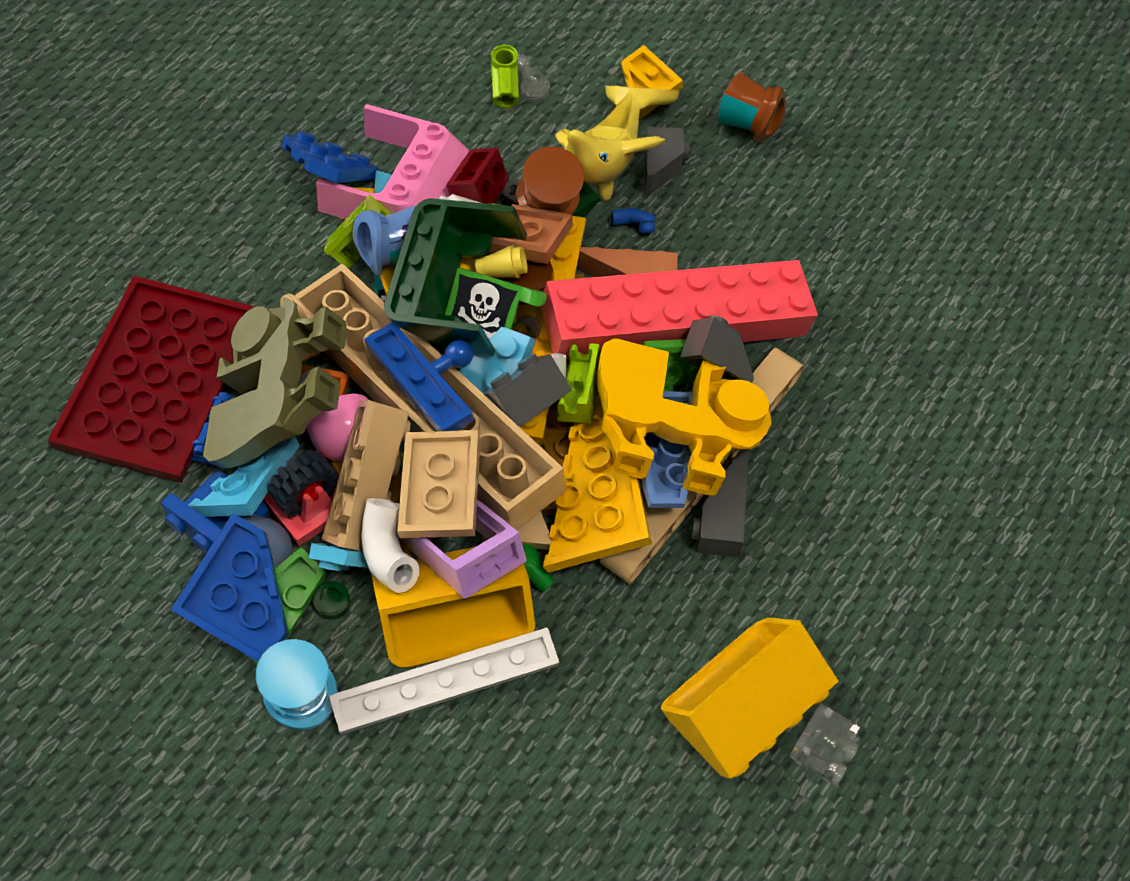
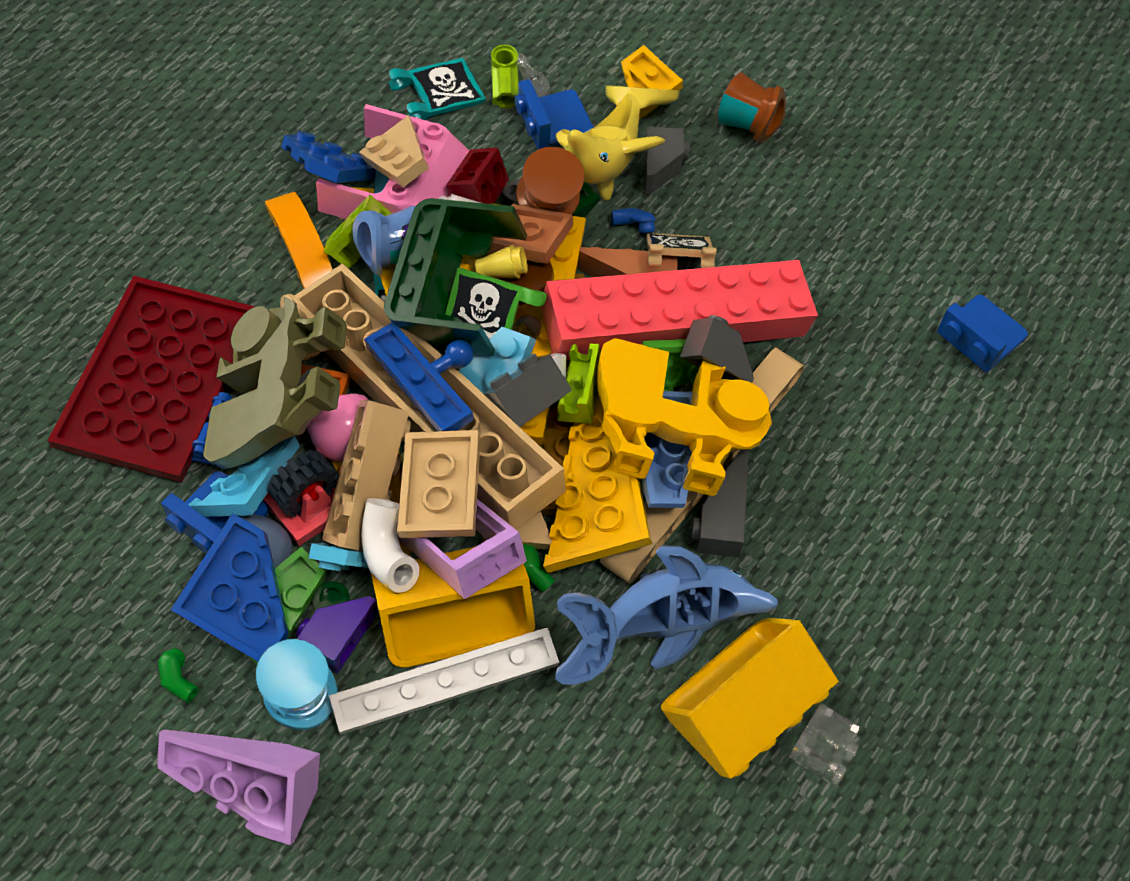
none -> lavender wedge [157,729,320,845]
none -> green arm [158,648,199,703]
none -> light orange slope [265,191,333,289]
none -> dark purple slope [296,596,378,674]
none -> tan wing [359,115,429,188]
none -> flag [389,57,486,120]
none -> blue bracket [514,79,594,149]
none -> medium blue animal [555,546,778,685]
none -> tan flag [646,233,717,268]
none -> blue bracket [937,295,1028,373]

